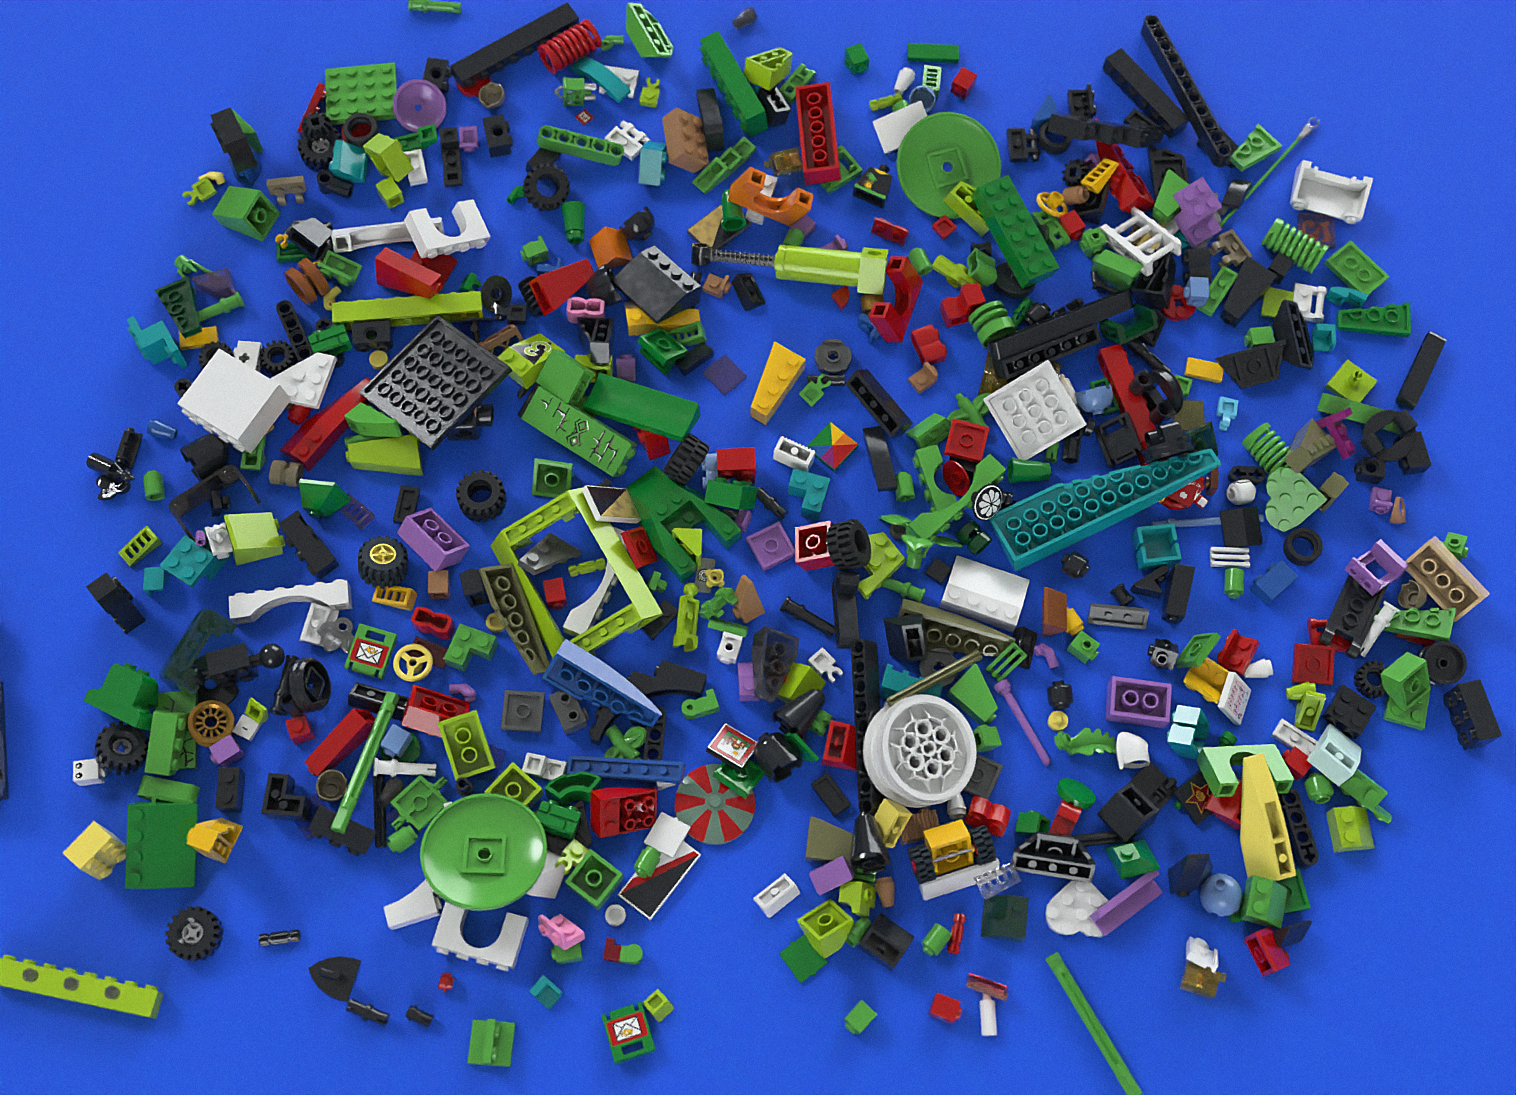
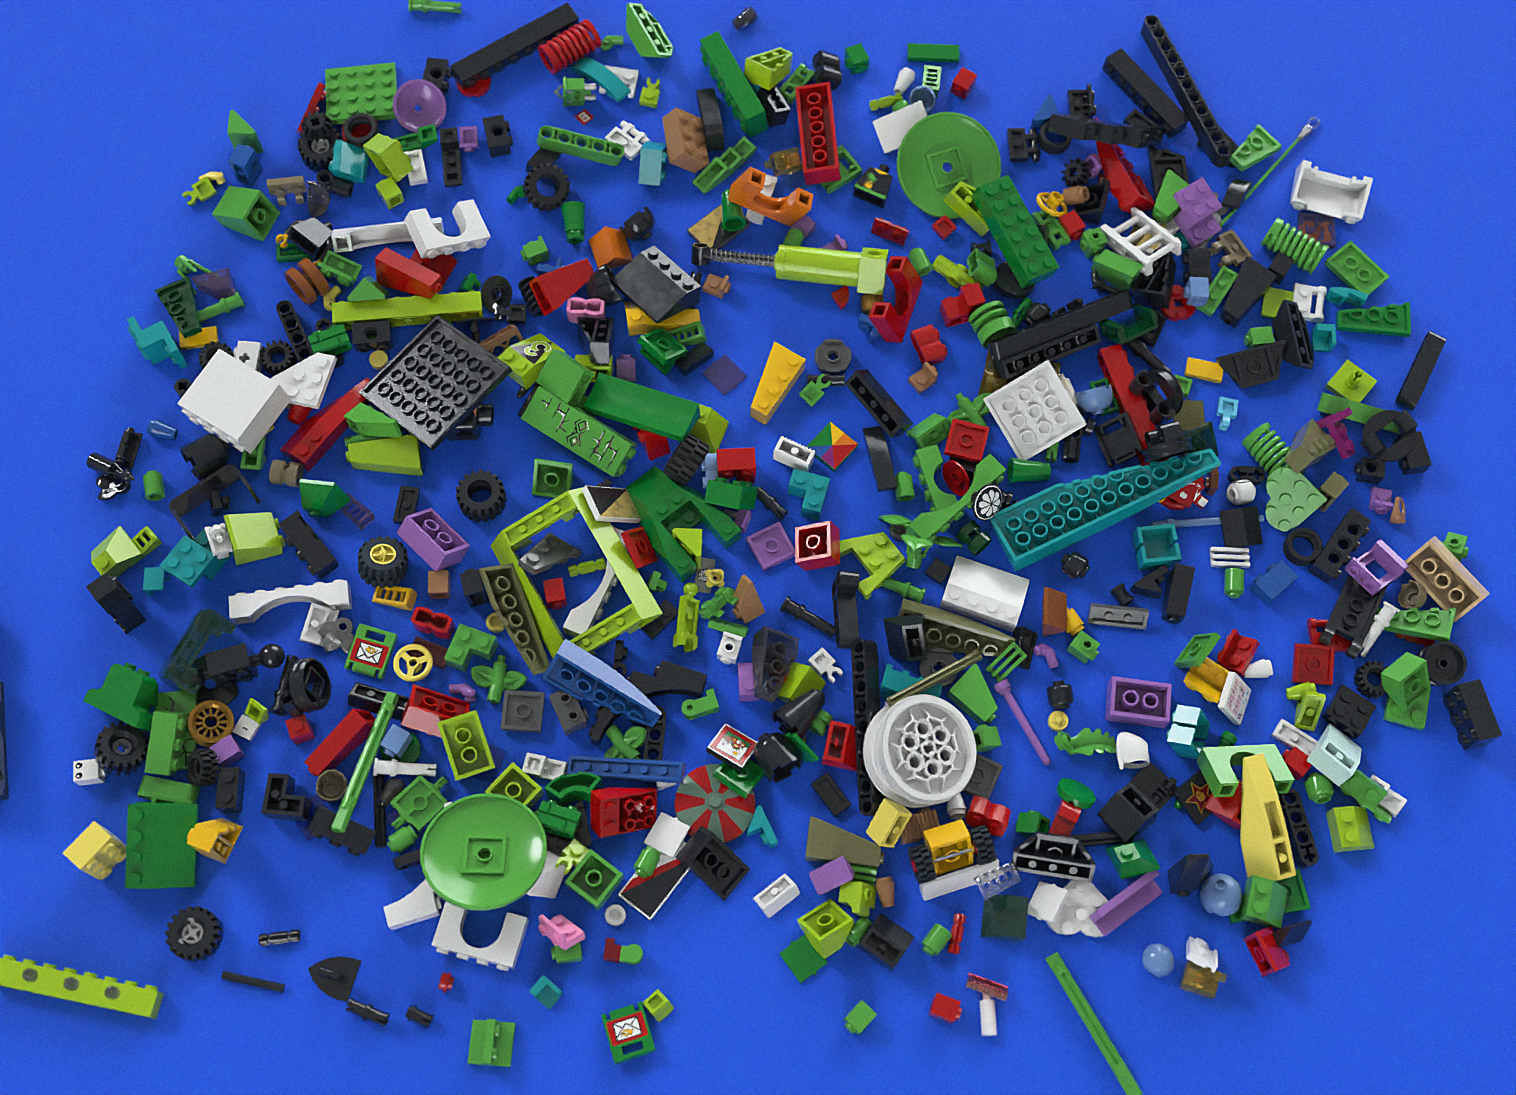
medium lavender arm [195,530,209,547] -> none
black wedge [210,107,258,173] -> none
black pin [456,777,474,798] -> none
dark tan hair [479,82,505,109] -> none
black slope [731,274,765,311] -> none
black tyre [826,519,871,571] -> none
black cone [849,813,891,873] -> none
yellow slope [1081,158,1119,194] -> none
black brick [1147,638,1179,670] -> none
none -> lime slope [91,526,143,578]
none -> black tyre [186,749,219,786]
none -> black bar [221,971,285,993]
none -> clear smoke hat [307,181,331,218]
none -> bright green slope [347,275,390,301]
none -> black beam [393,849,421,871]
none -> bright green plant [471,655,527,704]
none -> black plate [612,640,628,677]
none -> black slope [675,826,750,901]
none -> lime slope [690,404,729,454]
none -> teal slope [747,805,778,849]
none -> black brick [812,50,842,90]
none -> white piece [1025,881,1069,924]
none -> medium blue hair [1142,943,1174,977]
none -> black brick [1308,508,1371,584]
none -> white slope [1371,775,1407,818]

